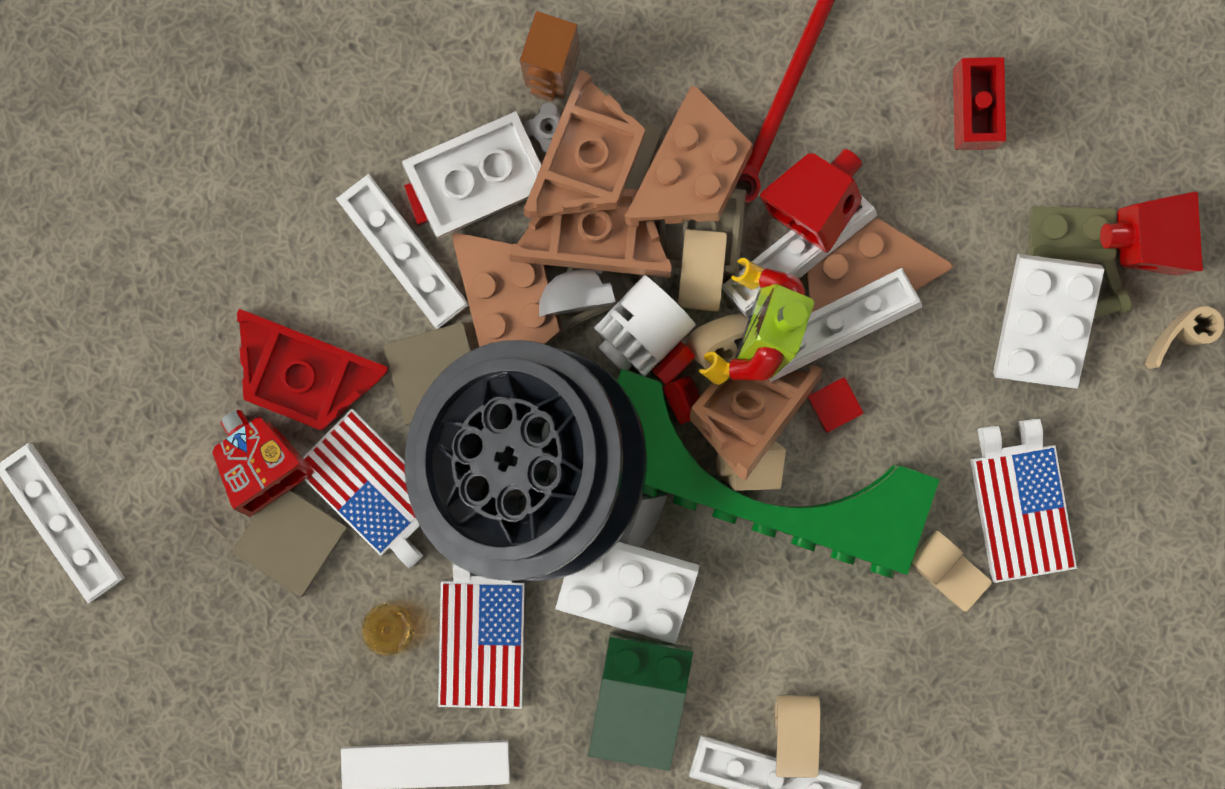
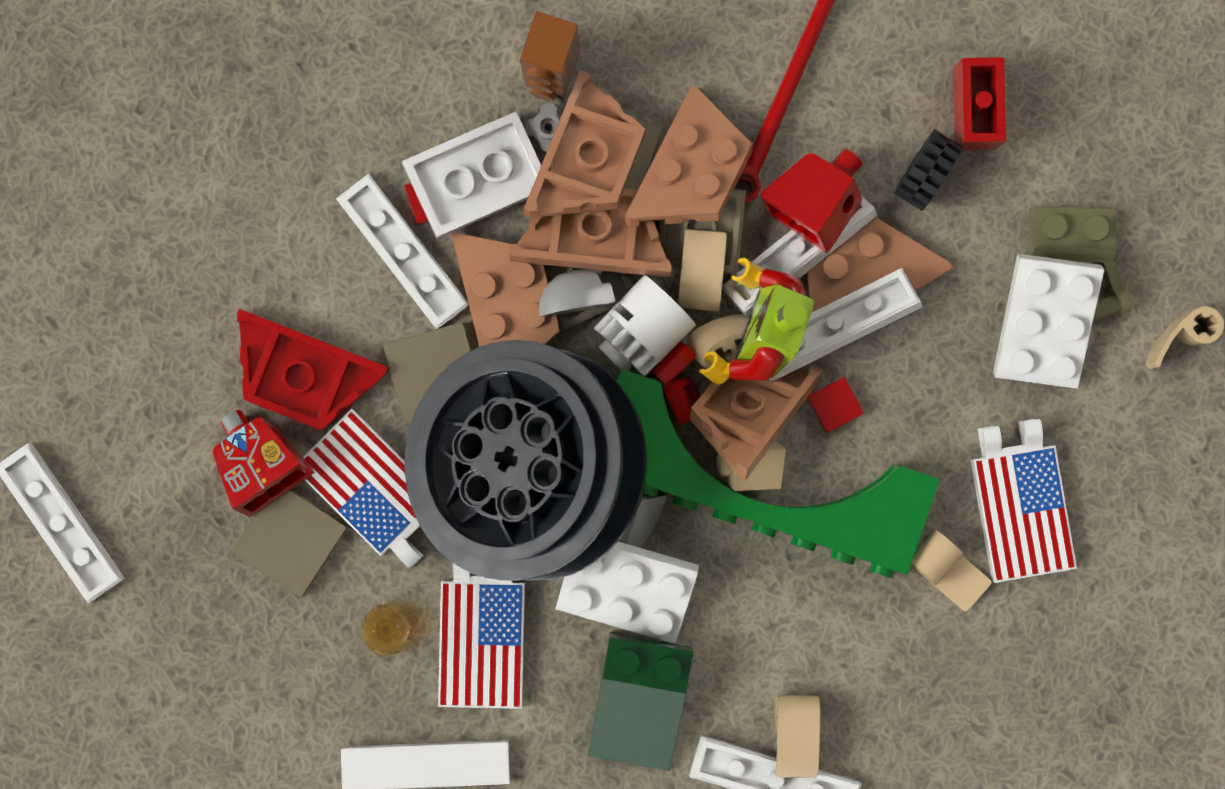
red torso [1100,192,1203,276] -> none
none -> black tyre [894,129,963,211]

